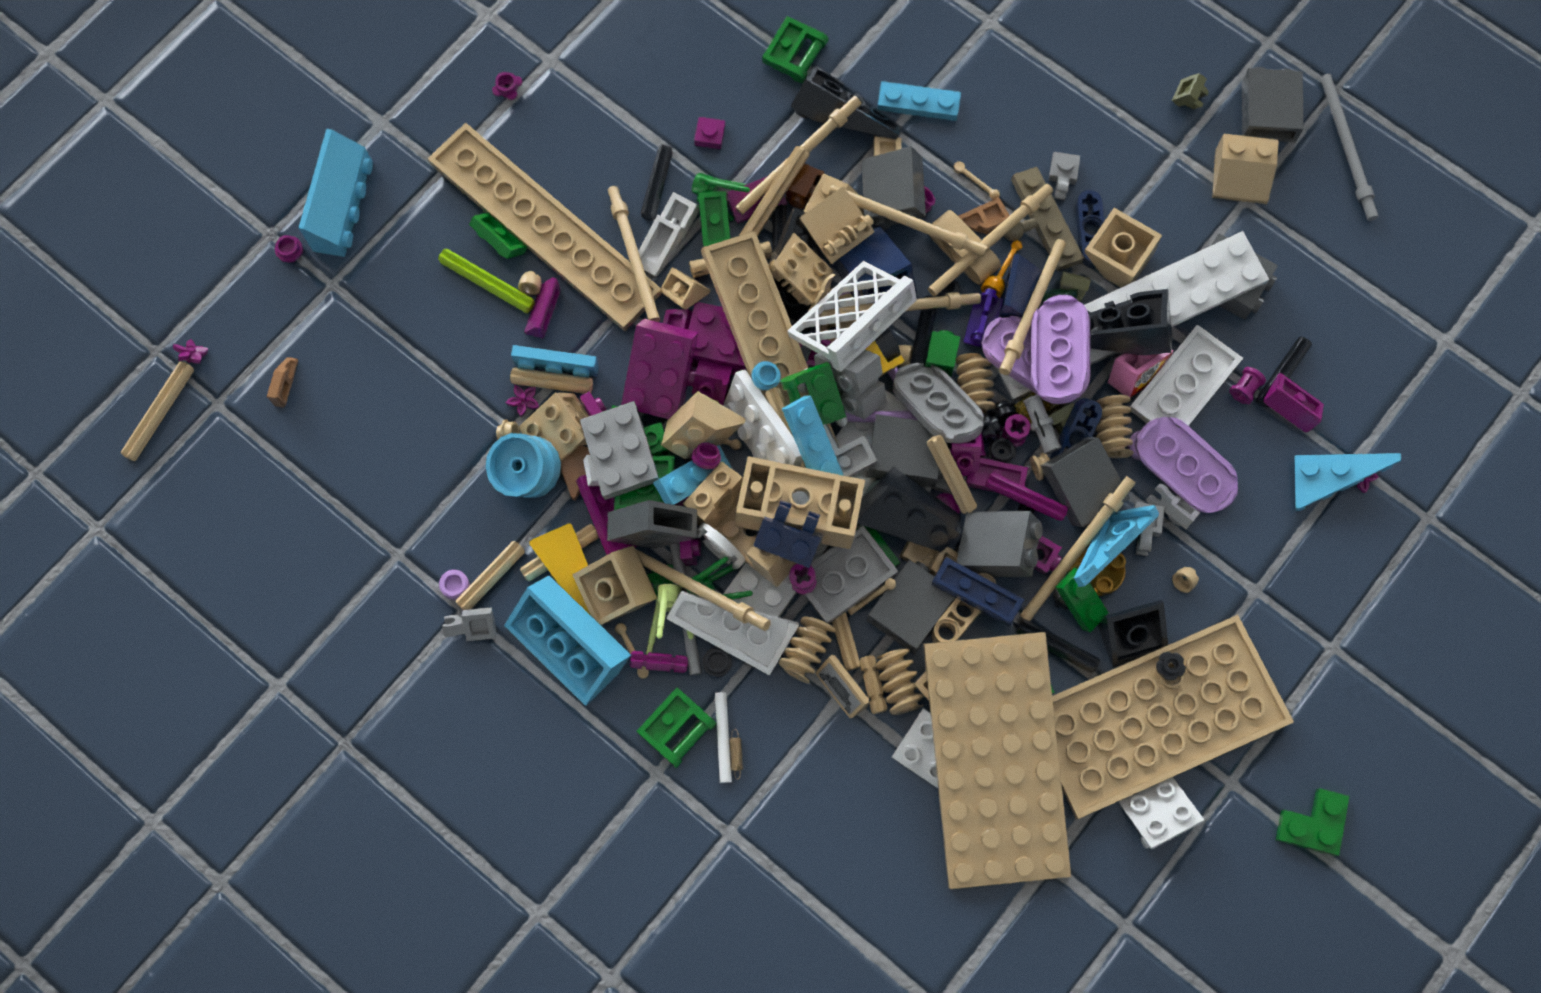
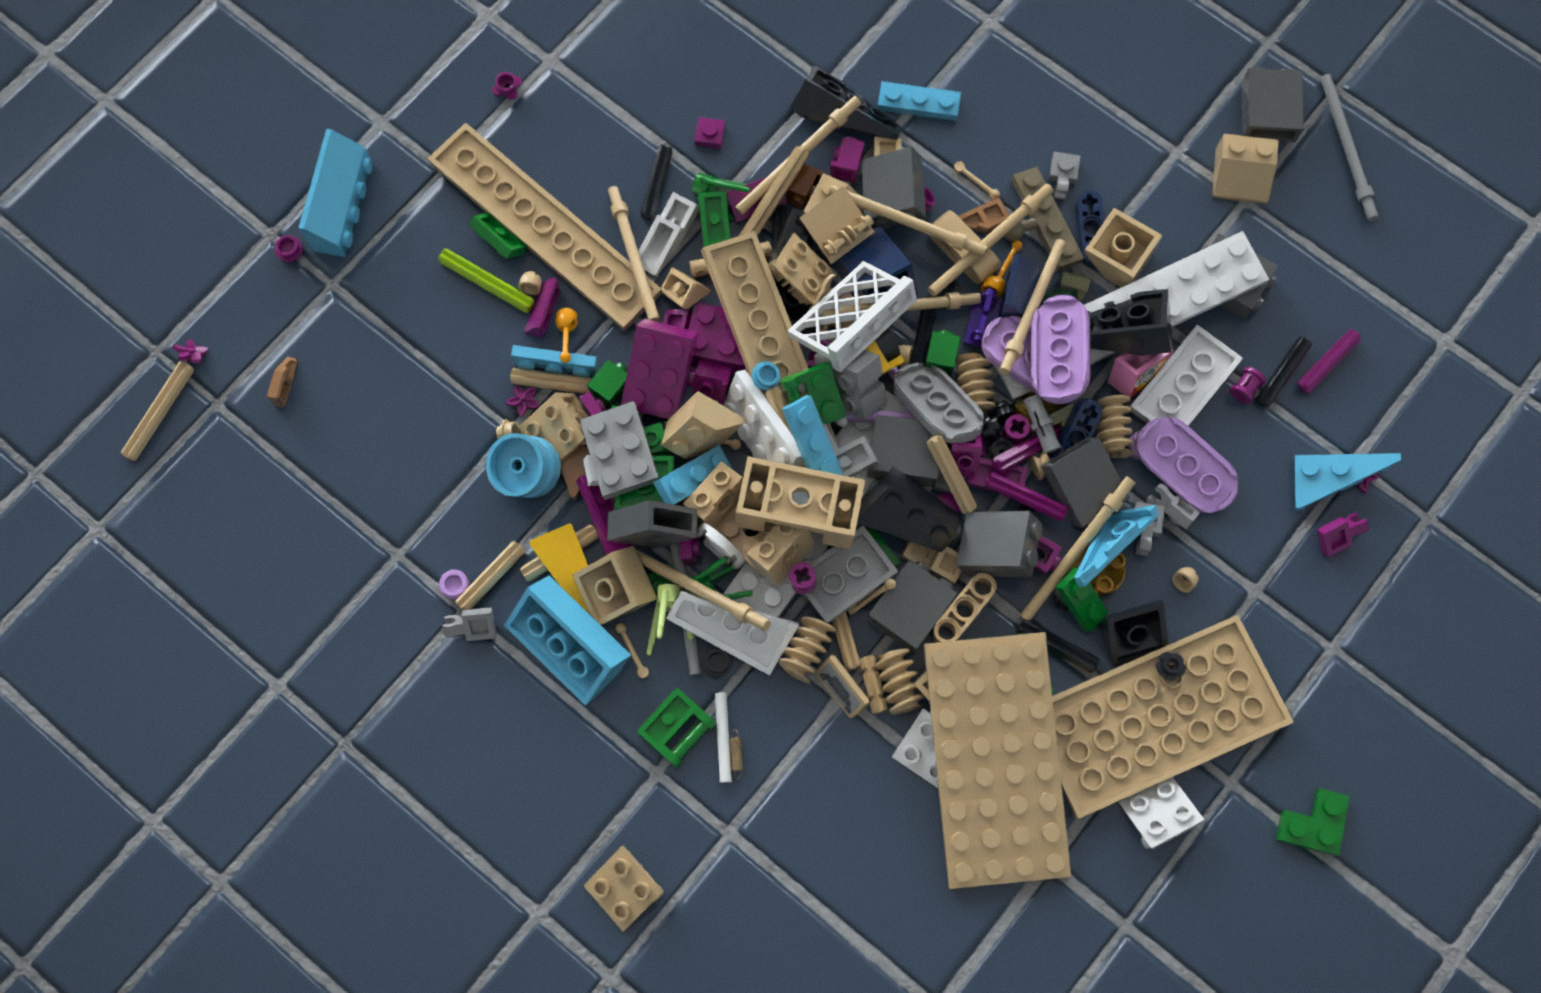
magenta axle [630,651,688,673] -> none
magenta plate [692,442,721,469] -> none
dark blue plate [753,500,821,568] -> none
green plate [762,16,829,83] -> none
dark blue tile [931,557,1025,627] -> none
olive tile [1172,73,1209,109] -> none
magenta slope [1264,373,1324,433] -> none
none -> light orange hinge [555,308,578,363]
none -> tan hinge [583,845,664,932]
none -> green brick [587,360,628,409]
none -> magenta brick [830,137,864,183]
none -> magenta axle [992,426,1062,472]
none -> magenta axle [1297,329,1361,393]
none -> magenta plate [1317,513,1369,558]

